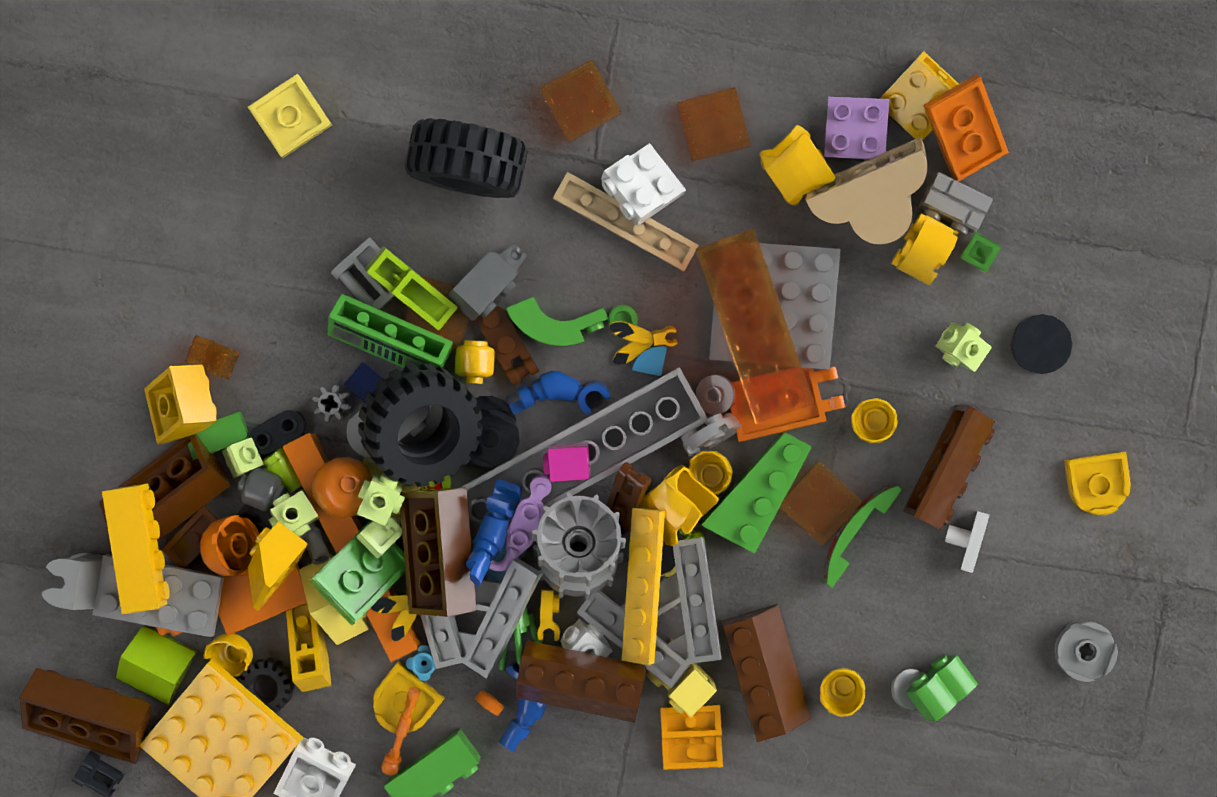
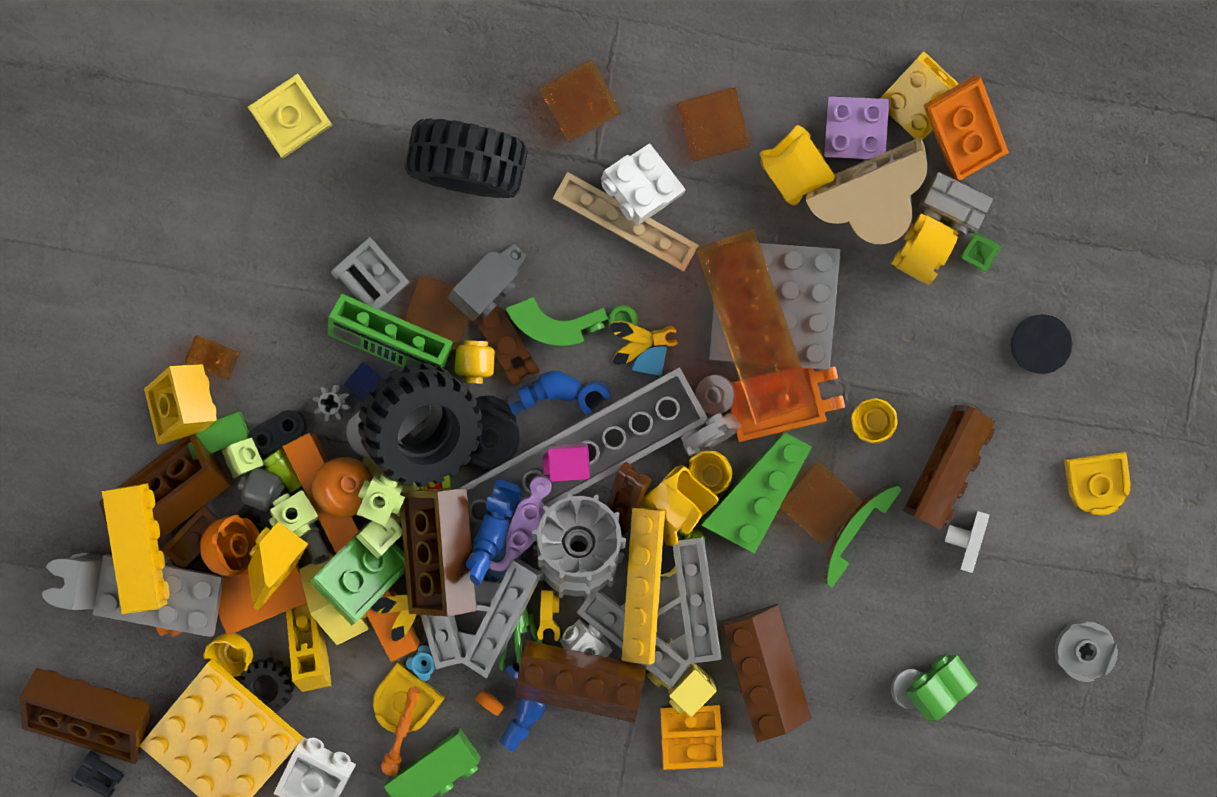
lime slope [116,625,197,705] -> none
lime slope [365,246,458,331] -> none
yellow hair [820,668,865,717] -> none
yellowish green brick [935,322,992,372] -> none

